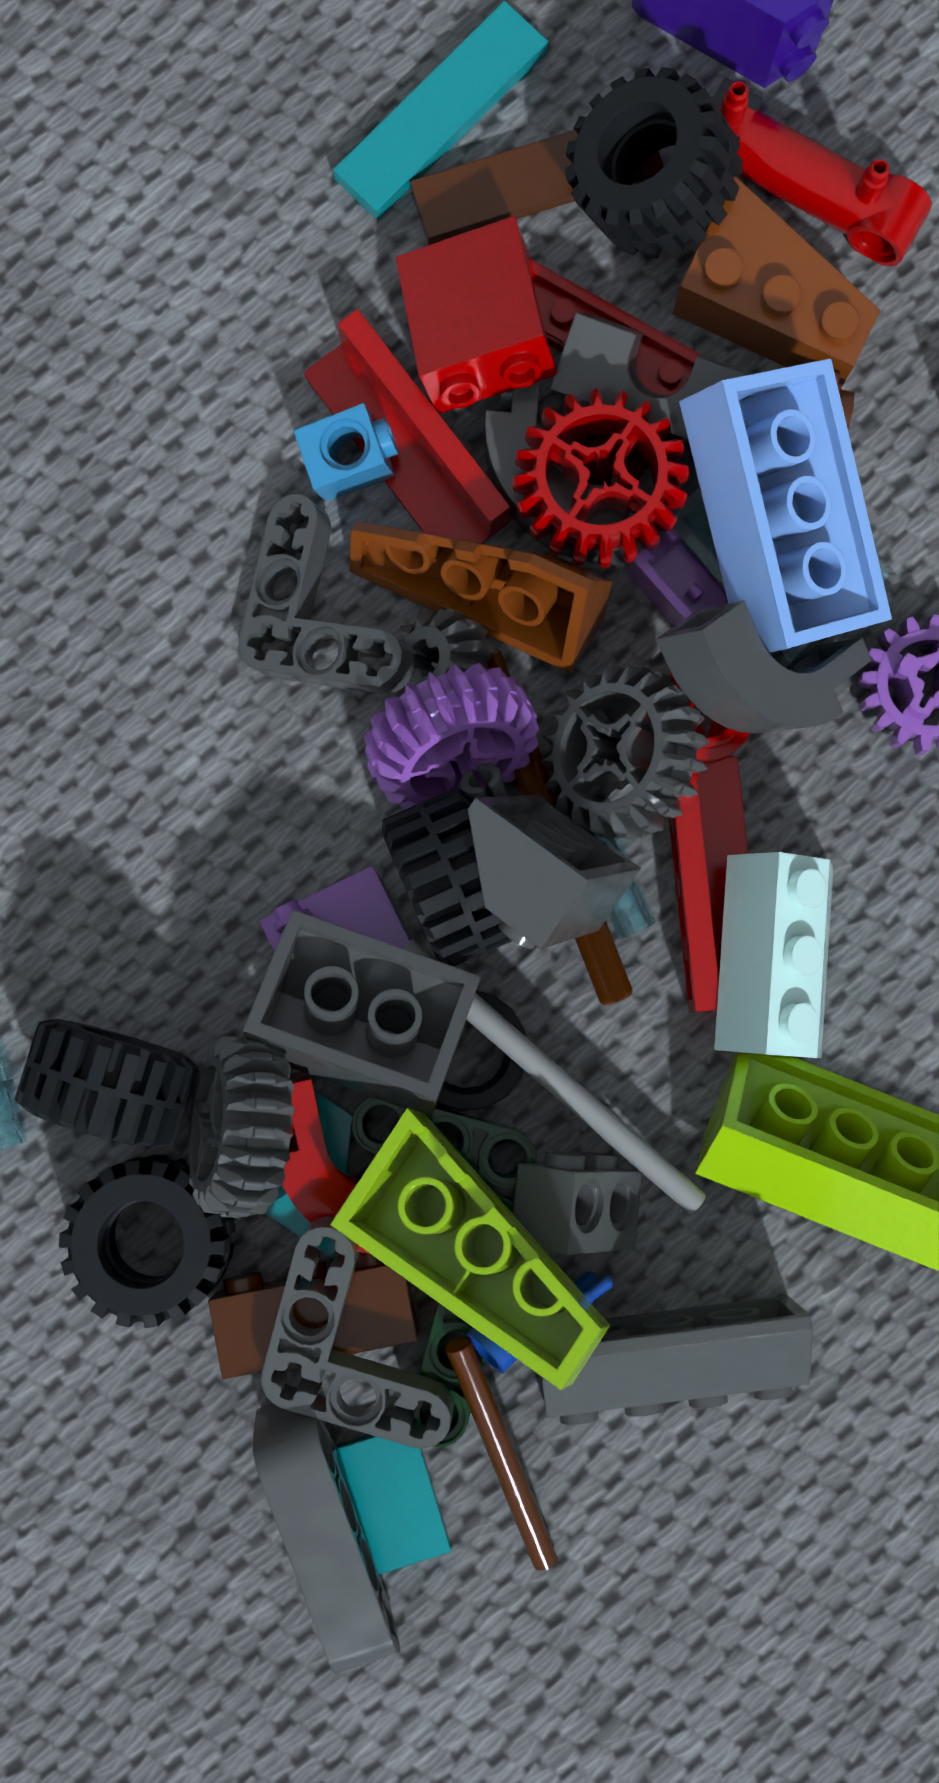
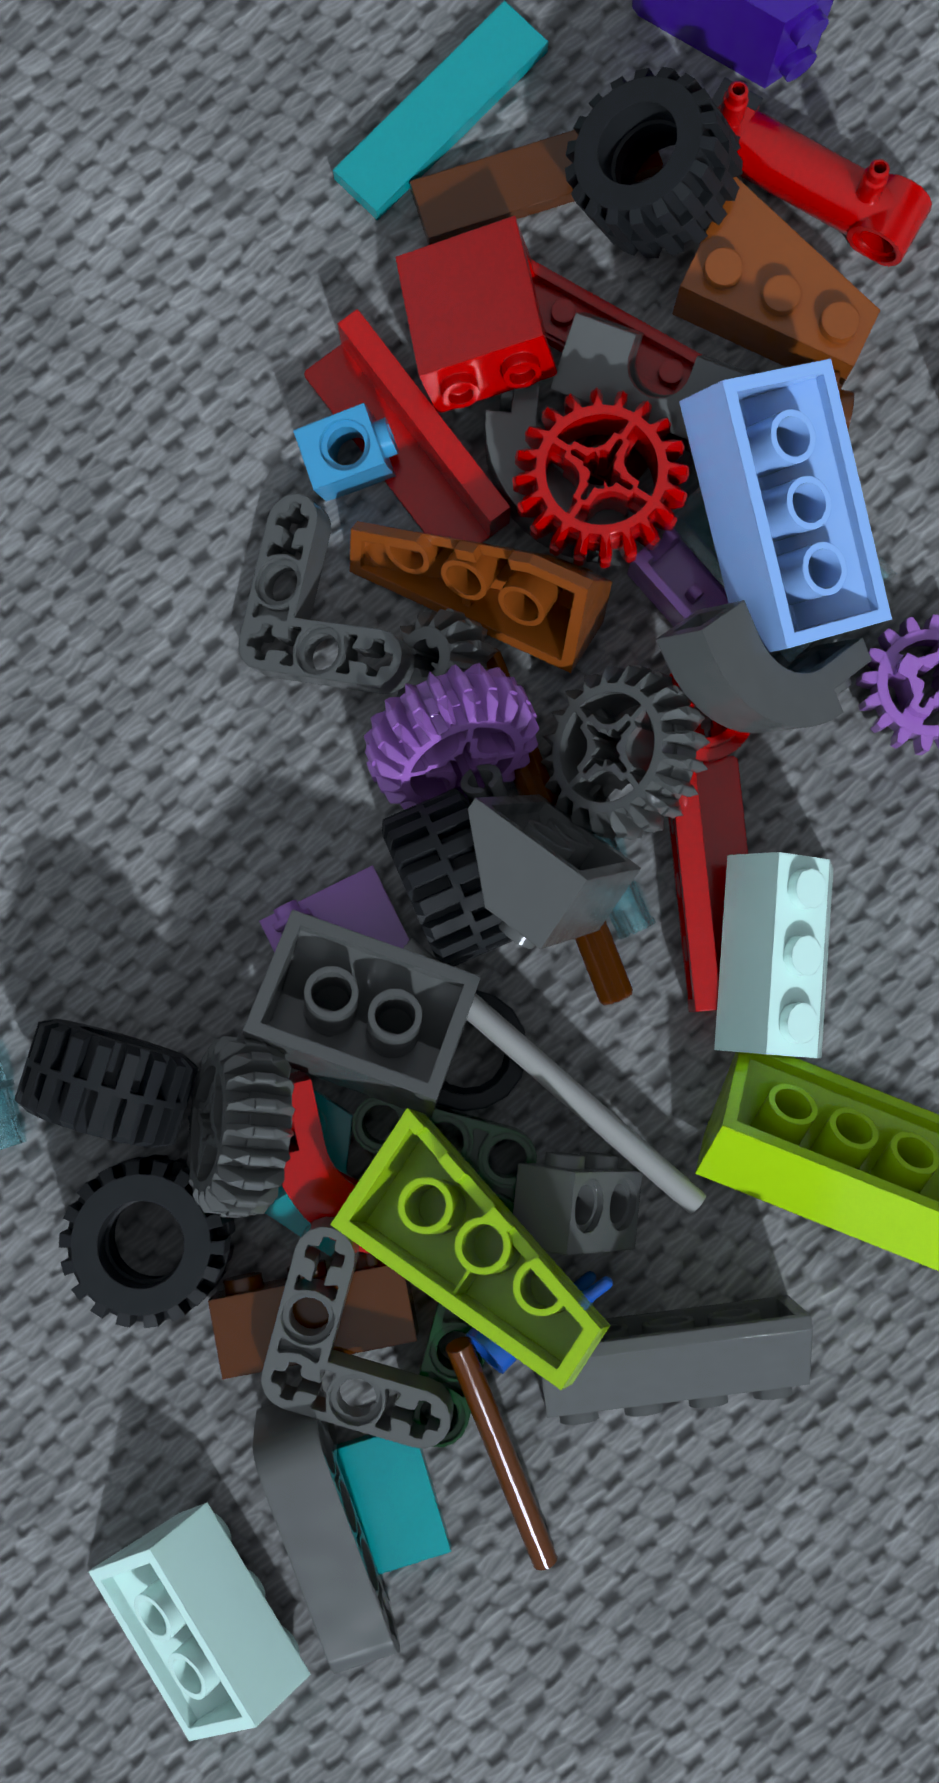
none -> light aqua slope [88,1502,311,1741]

